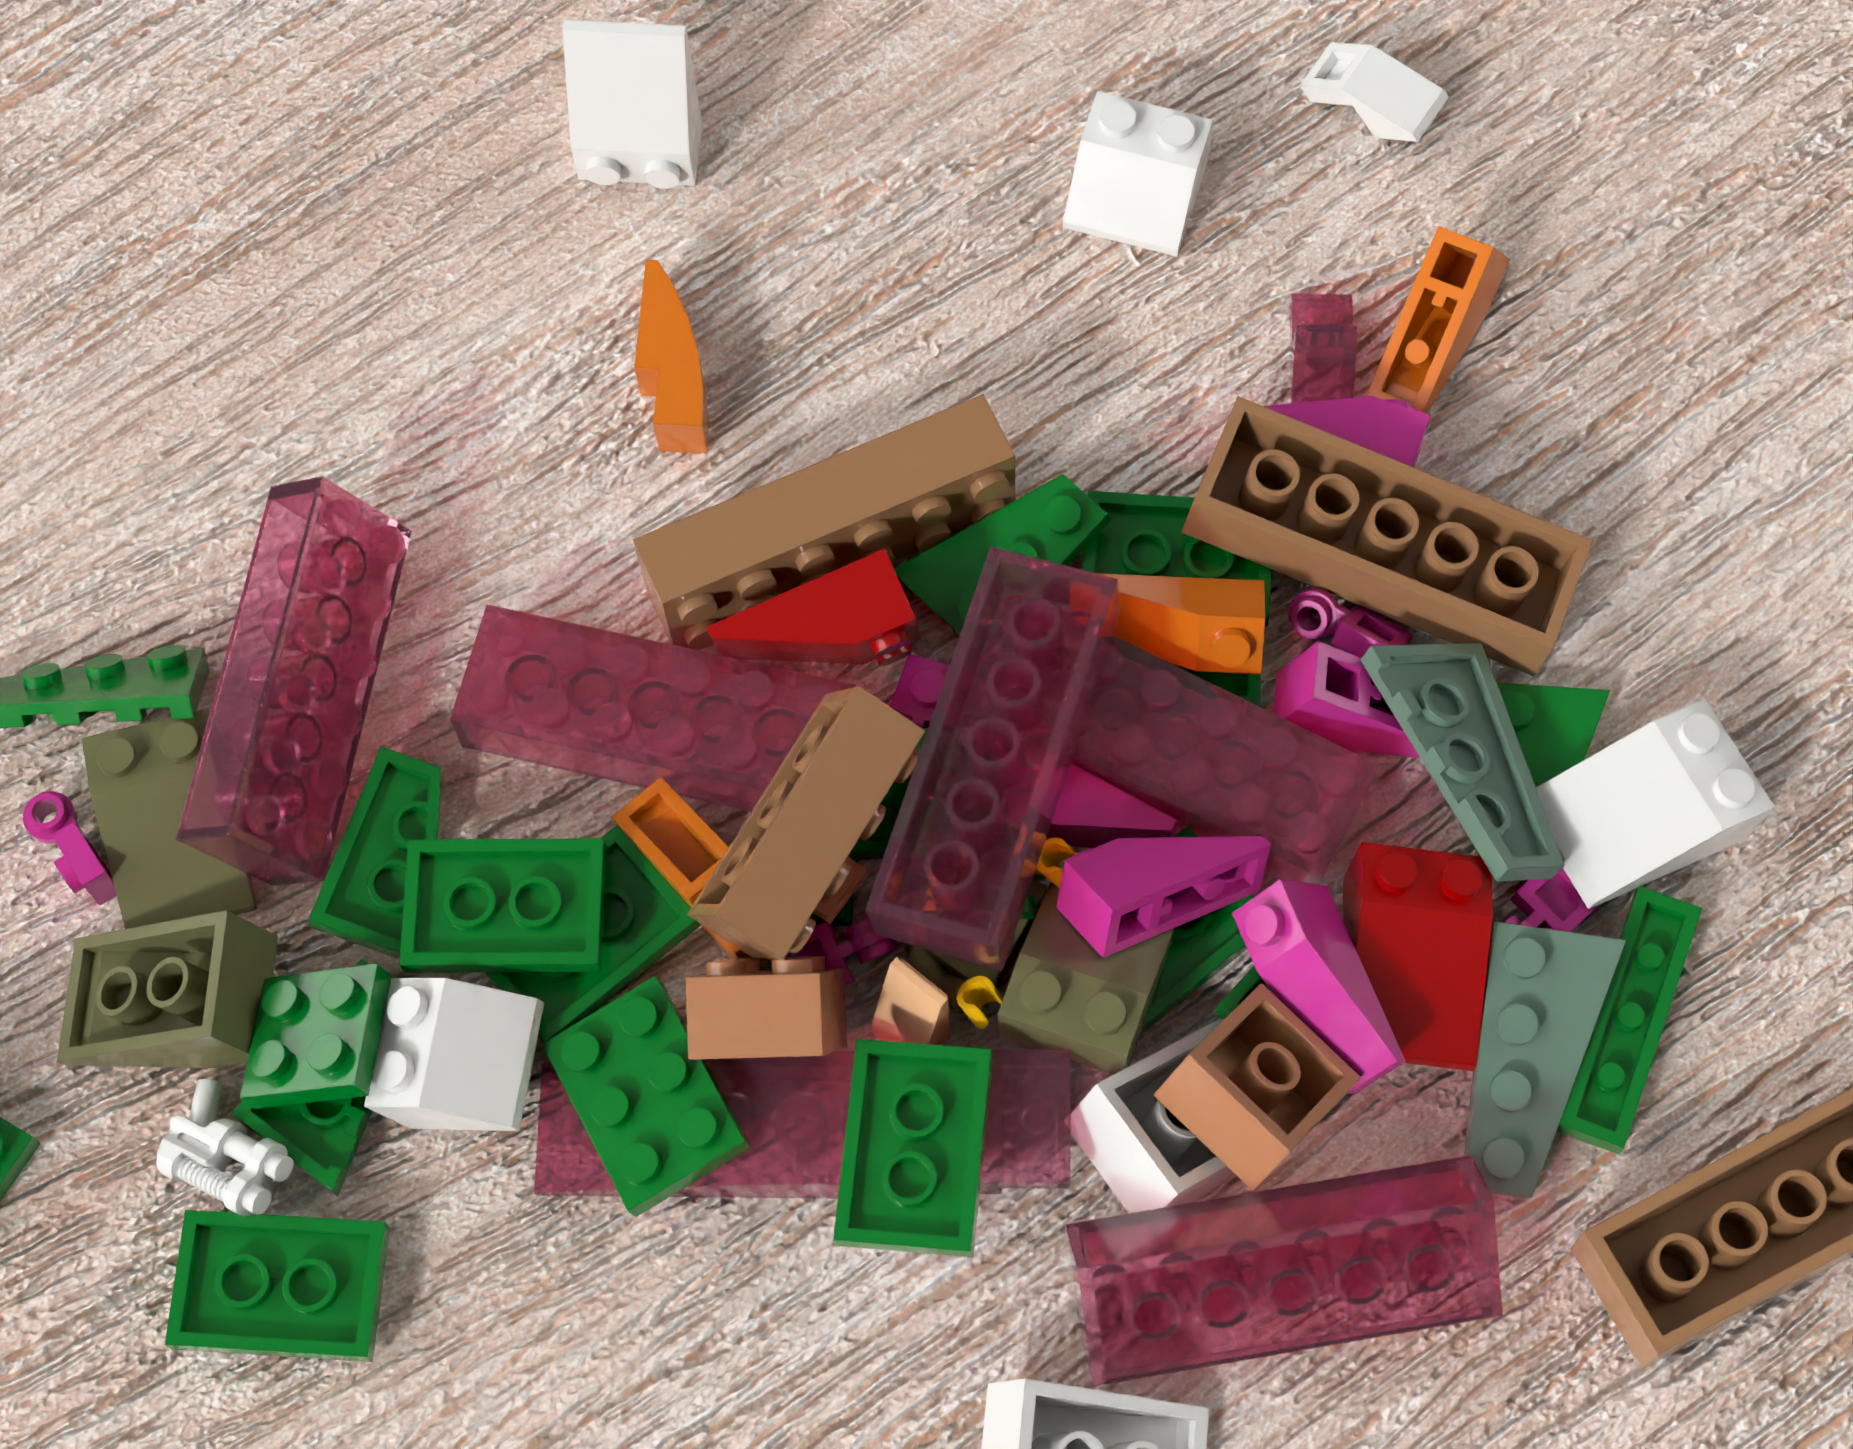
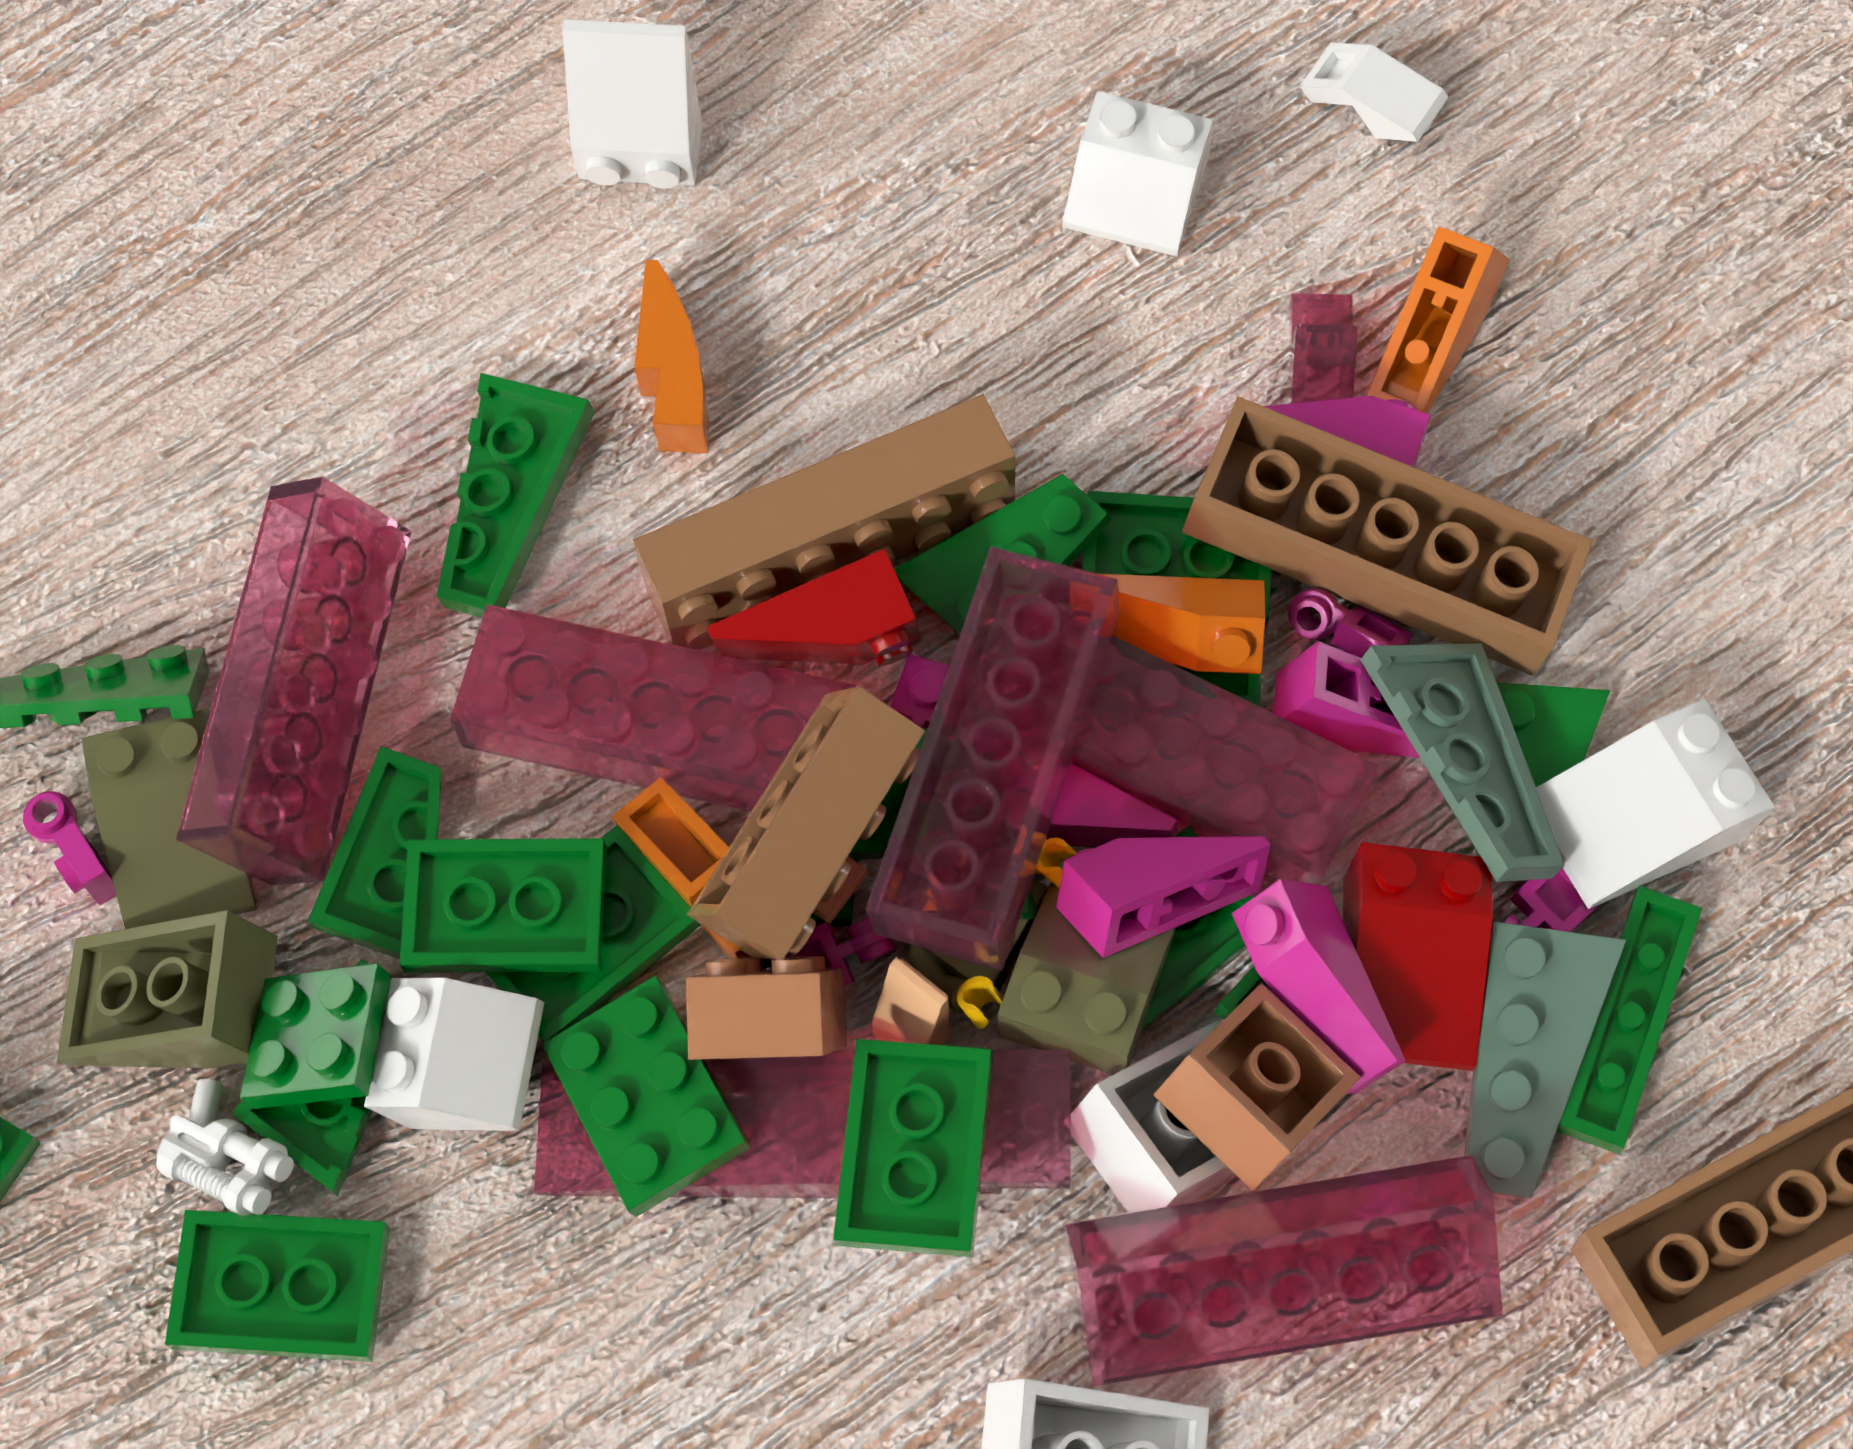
none -> green wing [437,373,595,623]

